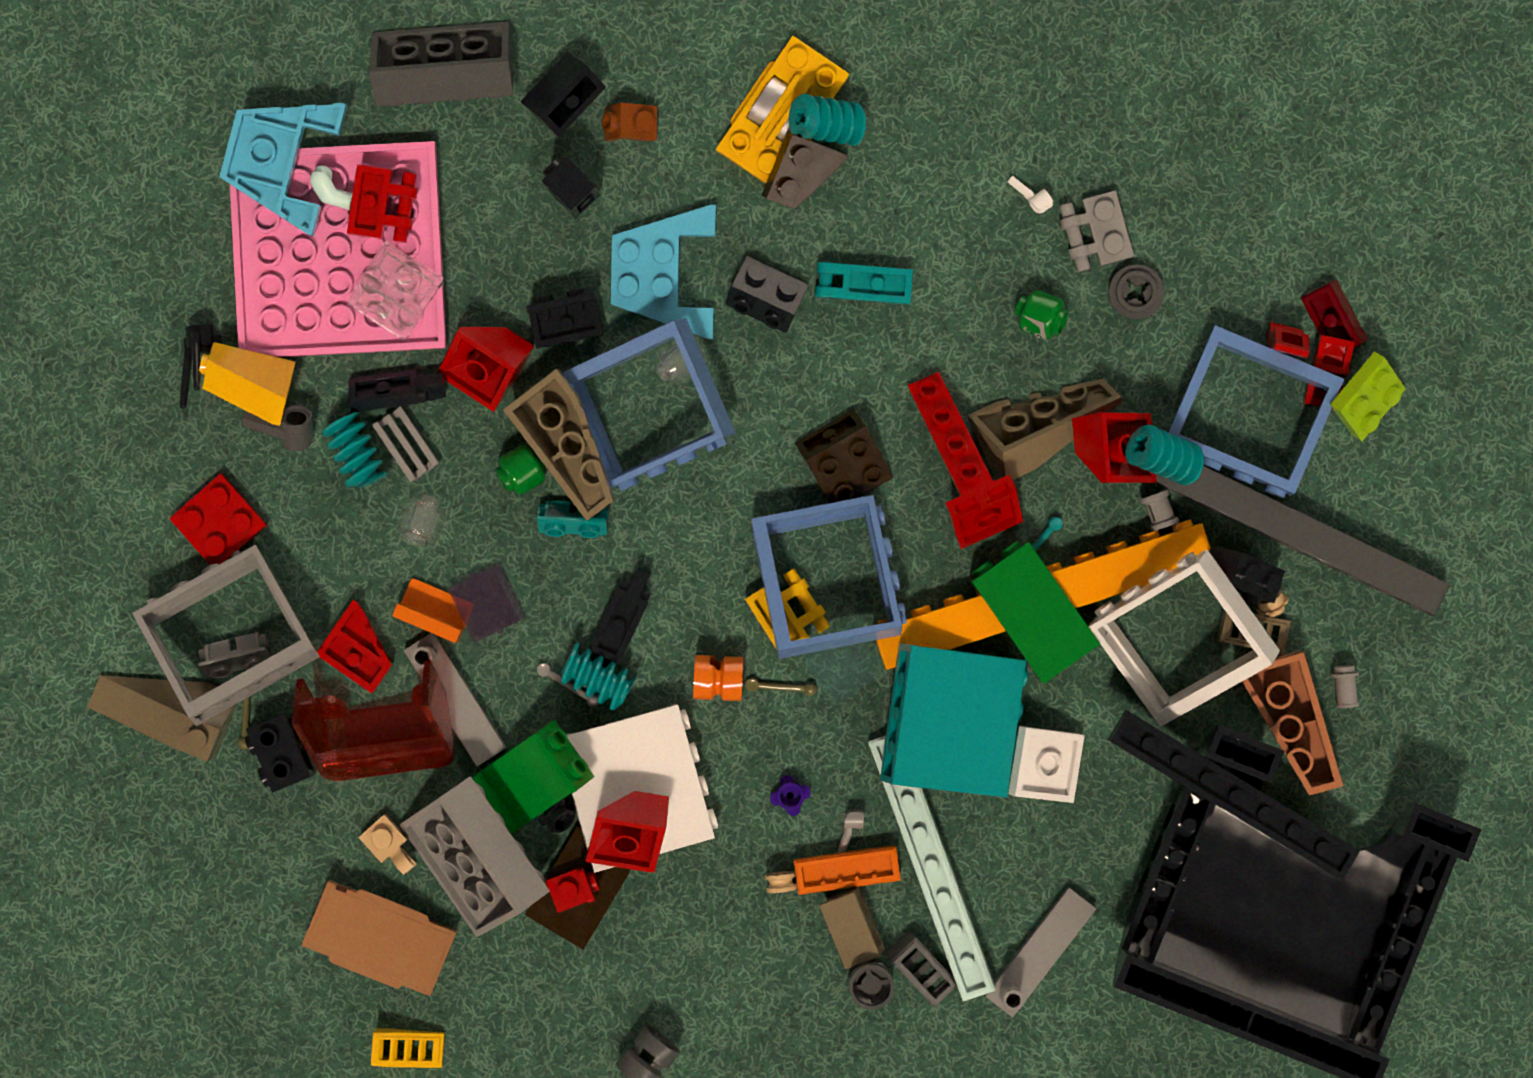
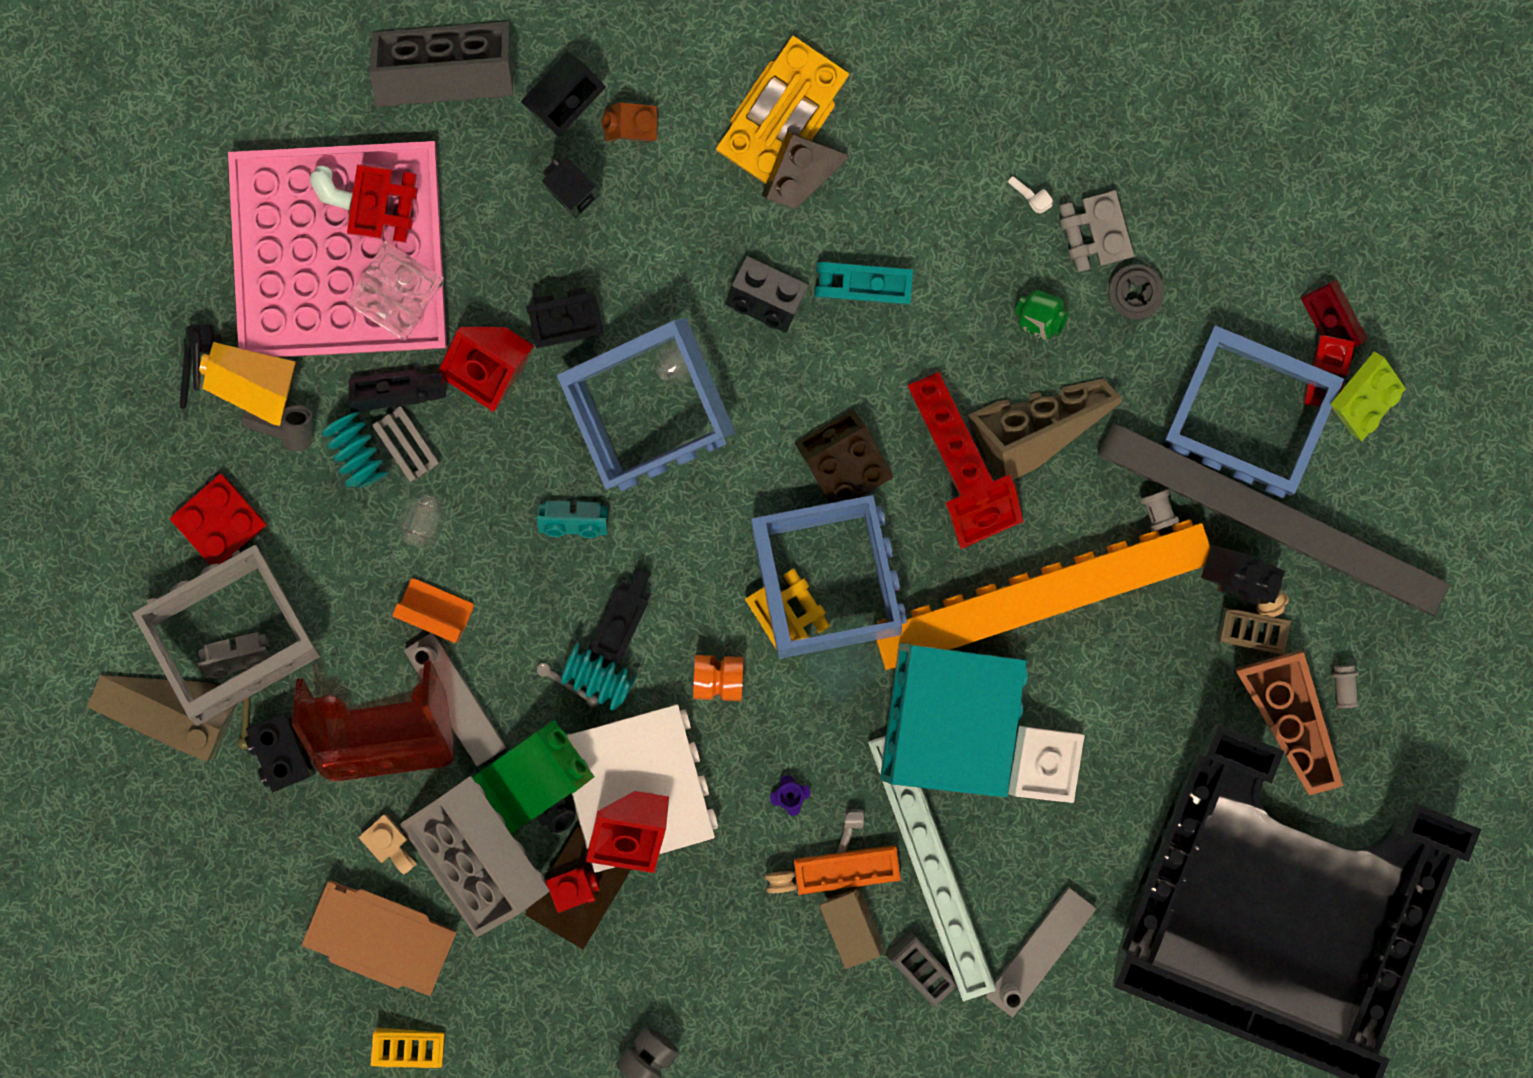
medium azure wing [219,103,348,237] -> none
red wing [317,600,393,694] -> none
piece [448,564,525,643] -> none
green head [495,444,546,495] -> none
dark tan wedge [503,368,615,521] -> none
medium azure wing [611,205,716,340] -> none
olive hinge [745,678,817,696] -> none
teal piece [788,94,866,146] -> none
dark grey wheel [848,958,894,1010] -> none
green panel [970,540,1100,684] -> none
teal hinge [1032,516,1063,551] -> none
red slope [1072,412,1157,483] -> none
white window [1089,549,1280,727] -> none
black plate [1107,710,1360,881] -> none
teal piece [1125,424,1204,486] -> none
red slope [1266,322,1310,358] -> none

